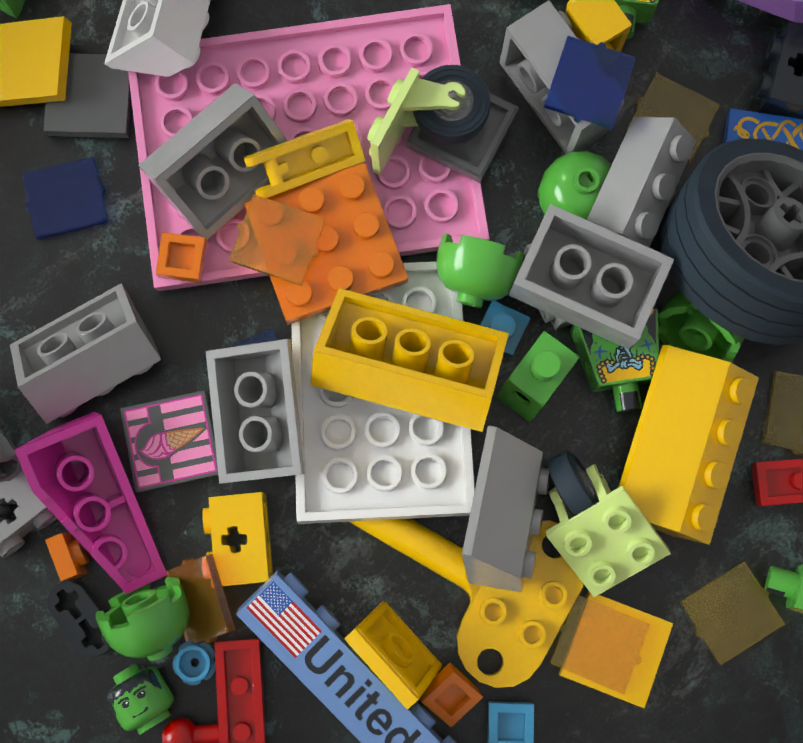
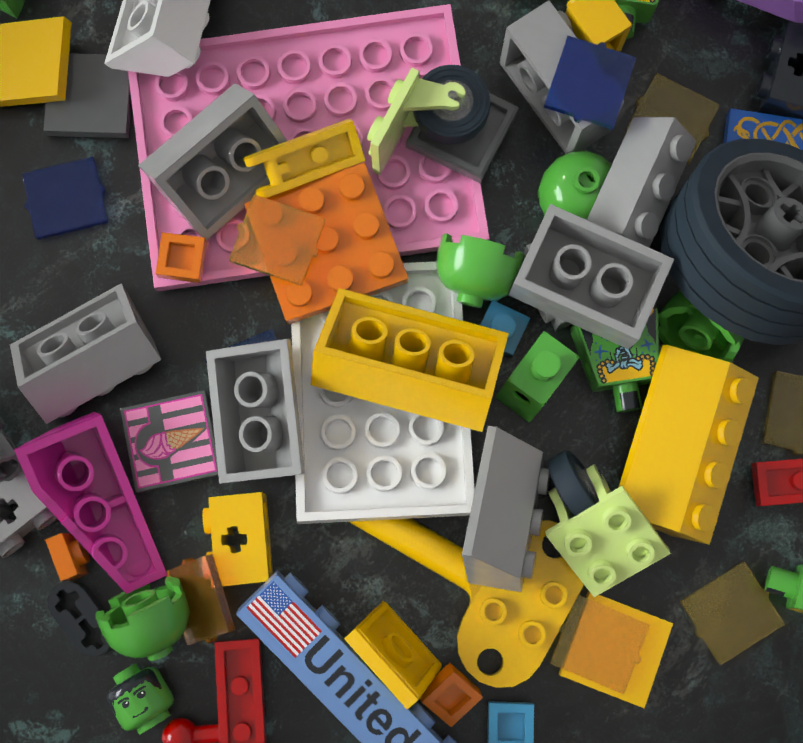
dark azure plate [172,640,216,685] -> none

